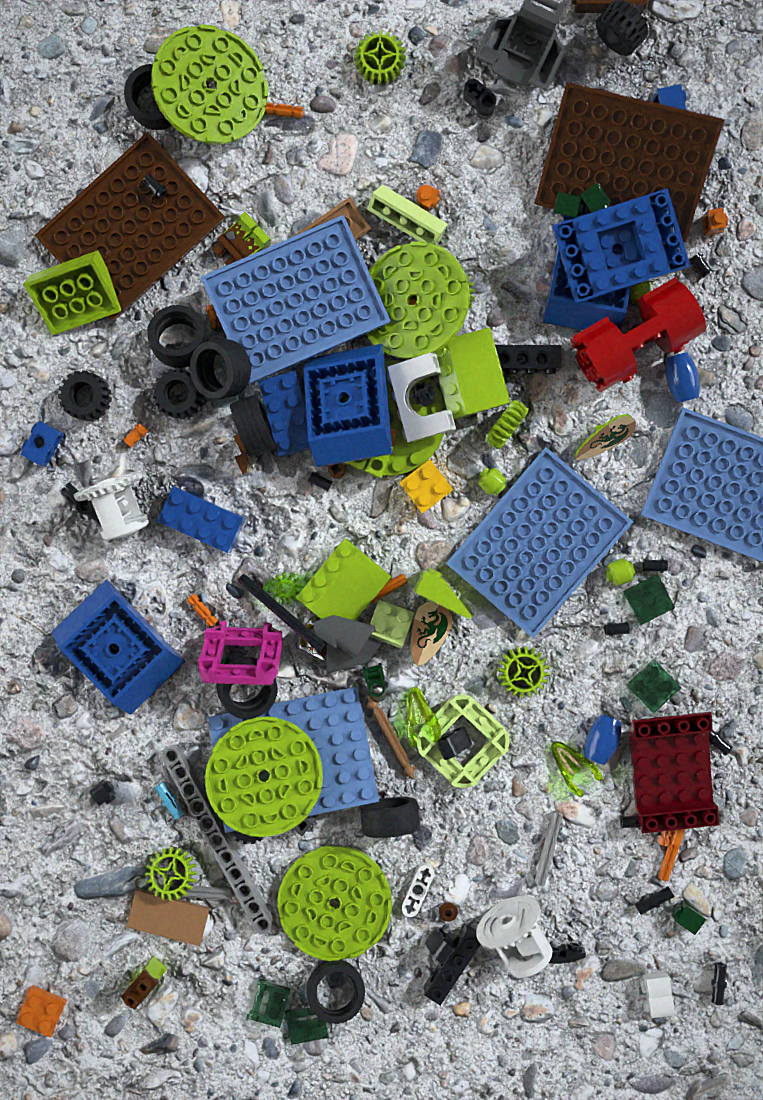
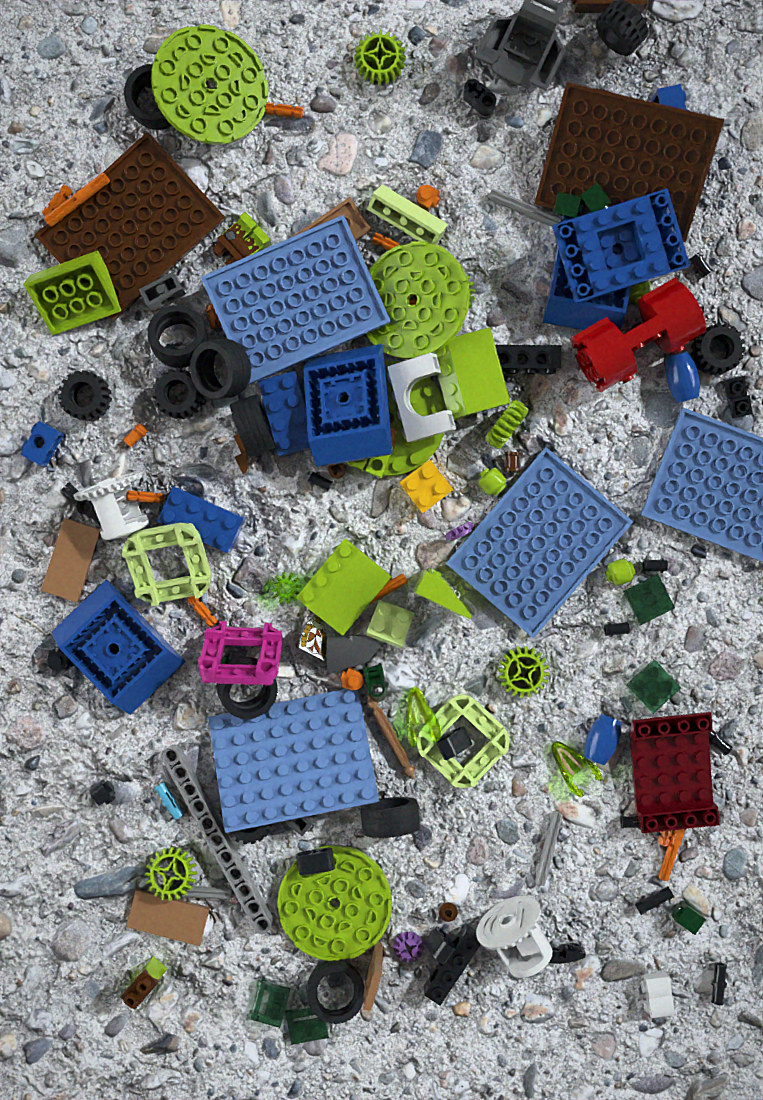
orange plate [16,985,67,1038] -> none
black pin [142,174,167,199] -> none
lime plate [205,717,323,837] -> none
black axle [238,574,325,651] -> none
dark grey panel [314,615,375,658] -> none
white beam [402,862,434,917] -> none
black gear [410,382,436,406] -> none
shield [410,601,452,666] -> none
shield [574,414,636,460] -> none
orange brick [701,208,728,236] -> none
none -> medium nougat tile [41,518,101,602]
none -> orange axle [42,184,72,217]
none -> orange axle [44,173,110,227]
none -> black plate [47,646,71,671]
none -> yellowish green plate [122,523,212,606]
none -> orange axle [126,490,164,503]
none -> dark grey brick [139,272,186,312]
none -> black beam [296,848,335,875]
none -> orange plate [340,667,364,690]
none -> medium nougat tile [363,942,383,1012]
none -> orange axle [372,233,402,250]
none -> medium lavender gear [393,932,424,963]
none -> medium lavender gear [445,522,474,541]
none -> light grey axle [489,189,561,227]
none -> reddish brown bush [503,452,521,472]
none -> black tyre [691,323,746,375]
none -> black slope [723,375,753,418]

